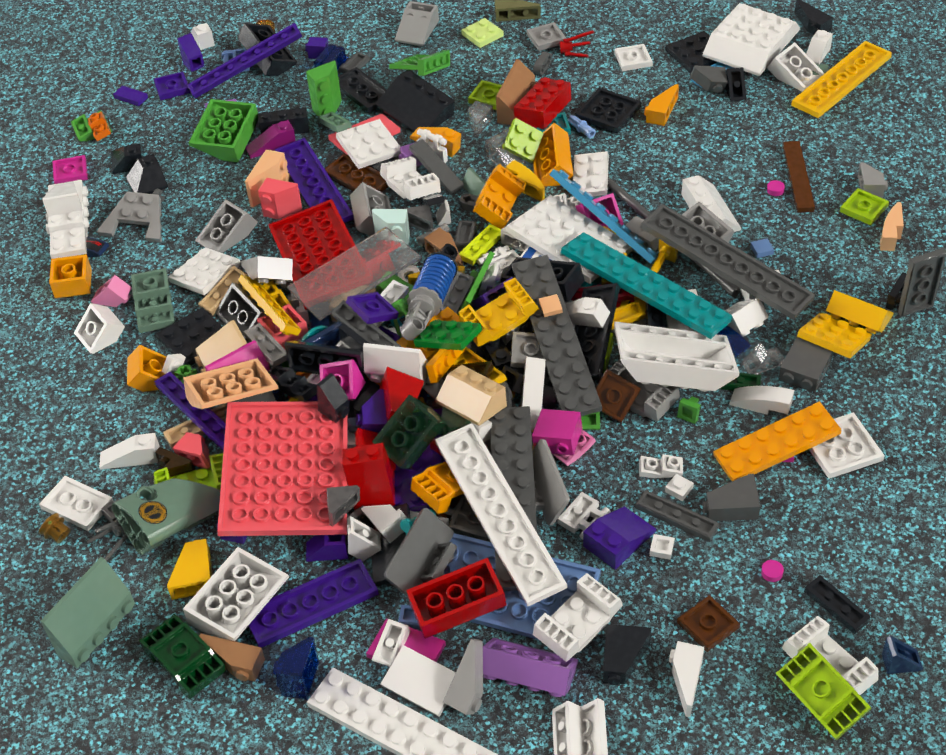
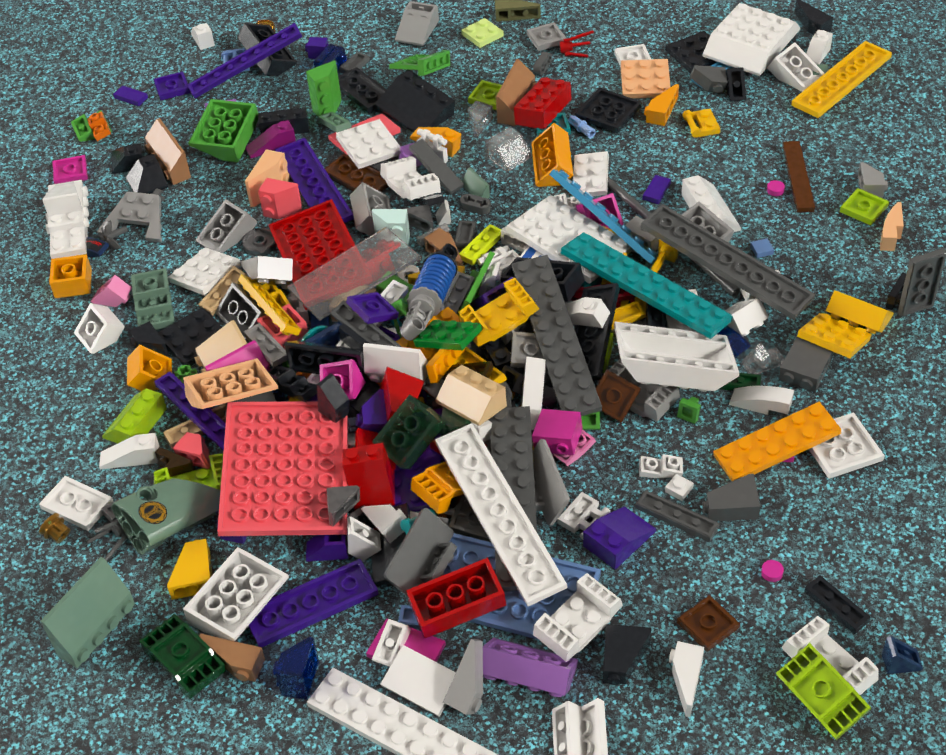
white plate [162,354,186,374] -> none
dark purple slope [177,33,205,72] -> none
light orange plate [473,164,527,229] -> none
lime plate [503,118,544,163] -> none
yellow slope [506,160,545,201] -> none
light nougat tile [539,294,563,317] -> none
white plate [649,534,675,560] -> none
none -> dark grey plant [98,220,128,250]
none -> lime slope [102,388,167,444]
none -> black slope [129,321,169,356]
none -> slope [145,118,191,185]
none -> flat silver tile [242,228,277,256]
none -> light nougat plate [621,59,670,98]
none -> dark purple tile [642,175,671,204]
none -> yellow plate [682,109,720,138]

